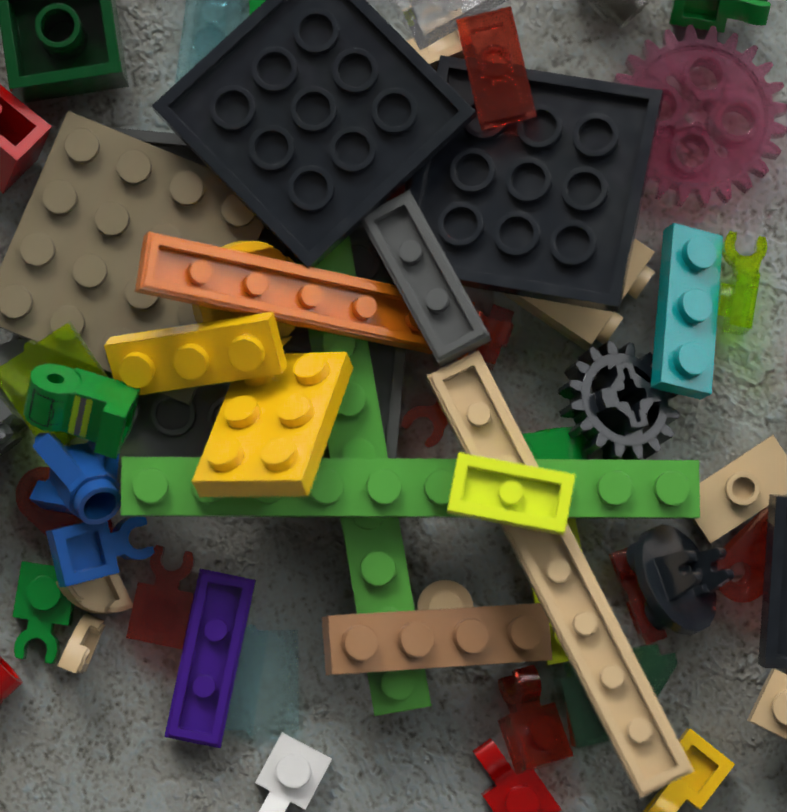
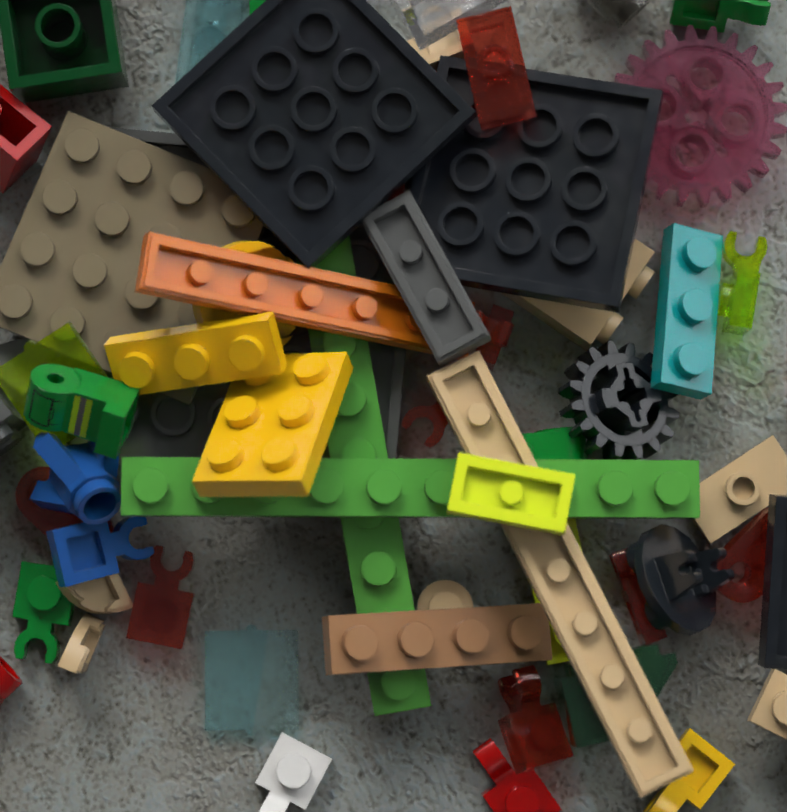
dark purple tile [164,569,256,748] -> none

